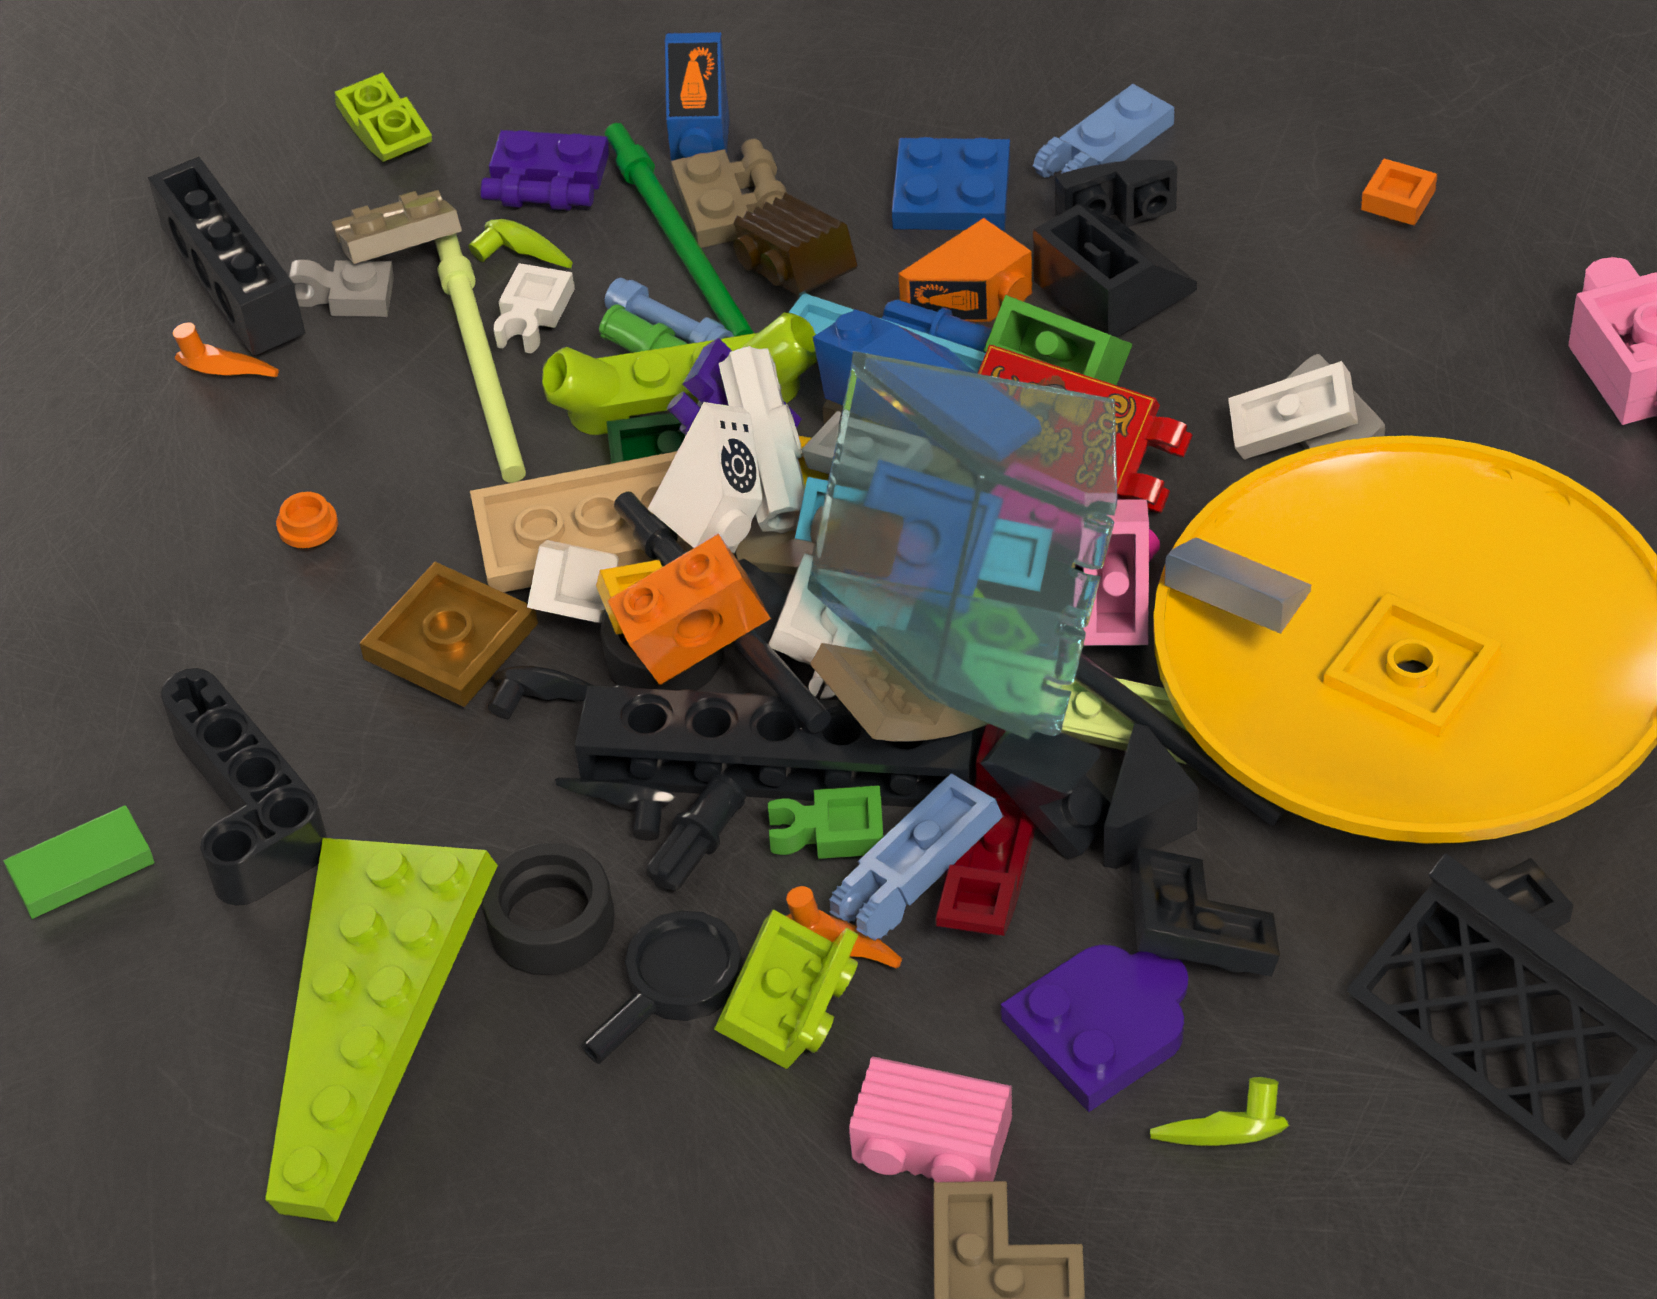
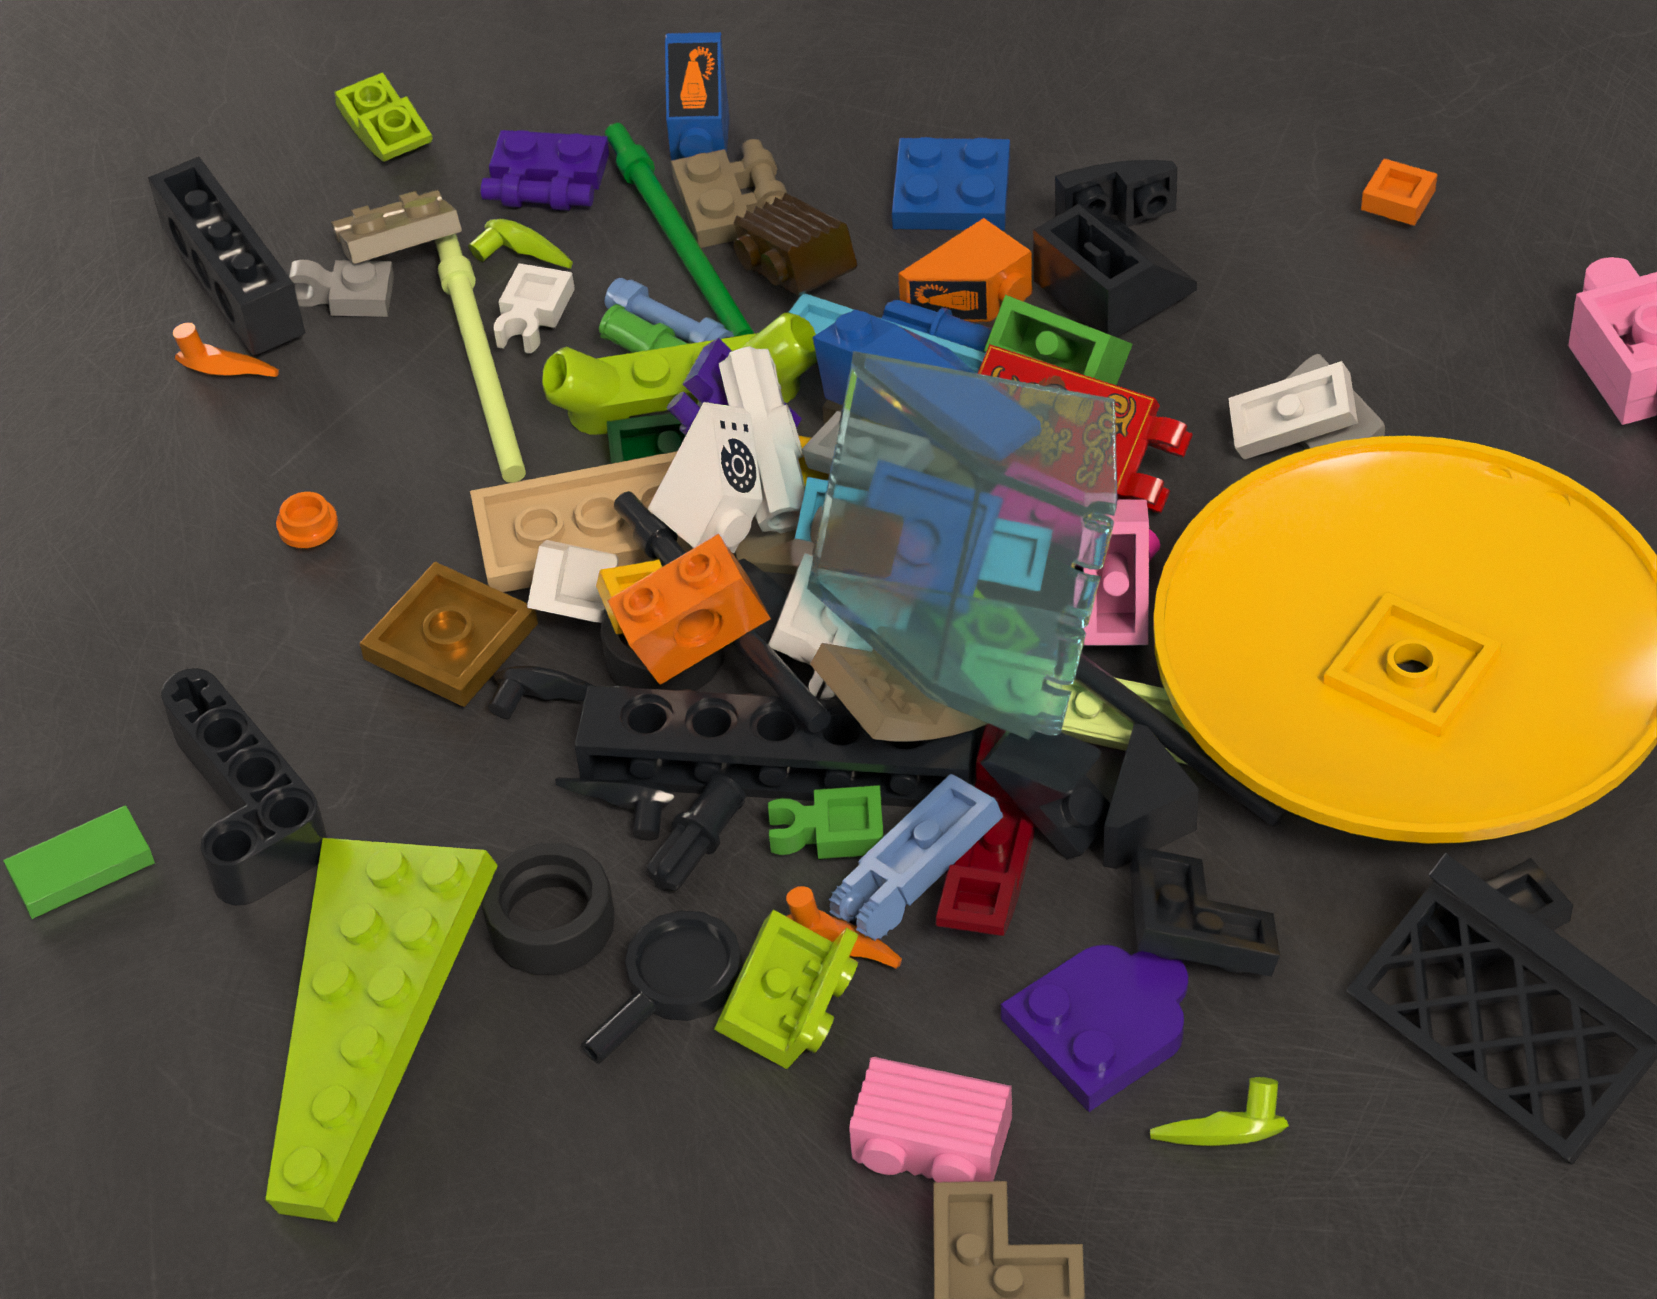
medium blue hinge [1032,84,1174,178] -> none
slope [1165,537,1311,634] -> none

